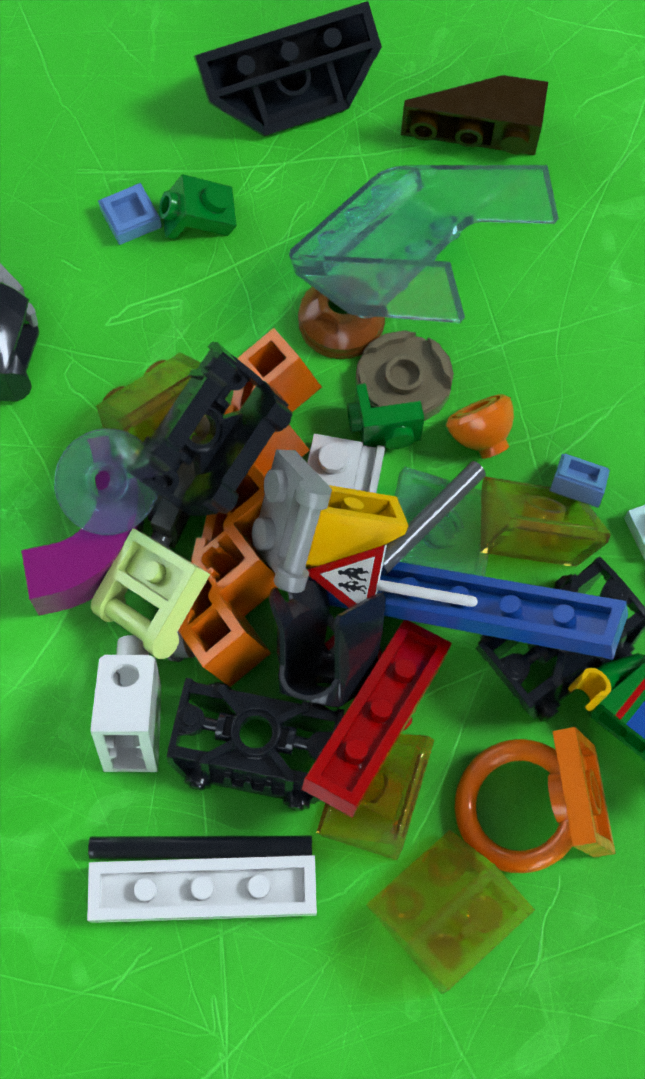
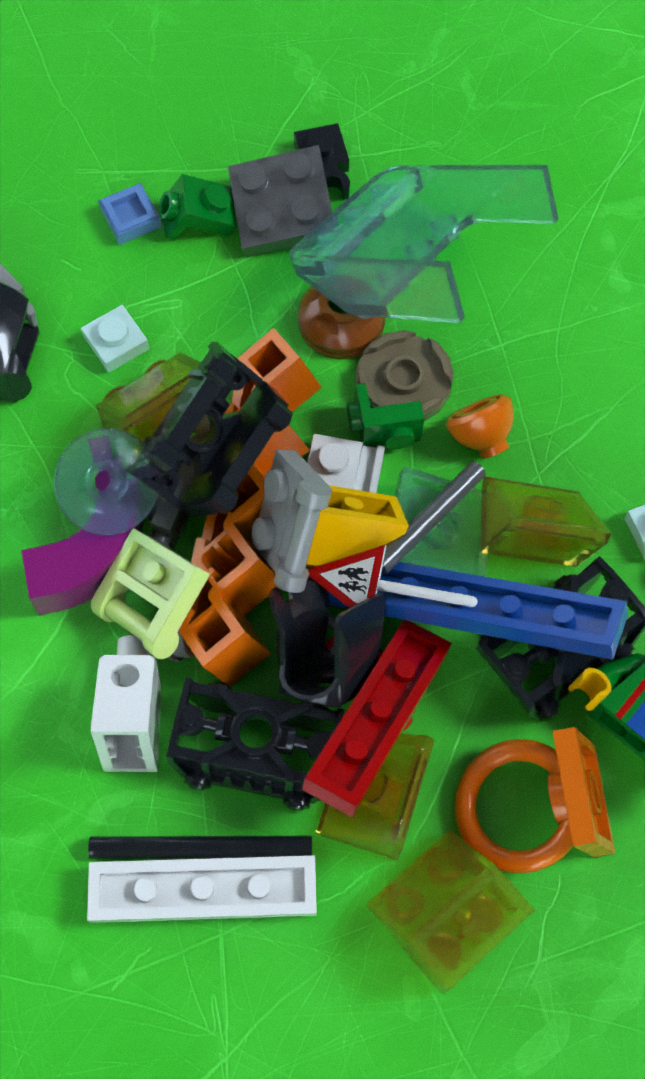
black wedge [194,1,382,137] -> none
dark brown slope [401,75,548,155] -> none
medium blue tile [550,454,610,508] -> none
none -> light aqua plate [81,304,150,373]
none -> flat silver plate [228,145,337,257]
none -> black plate [294,123,350,200]

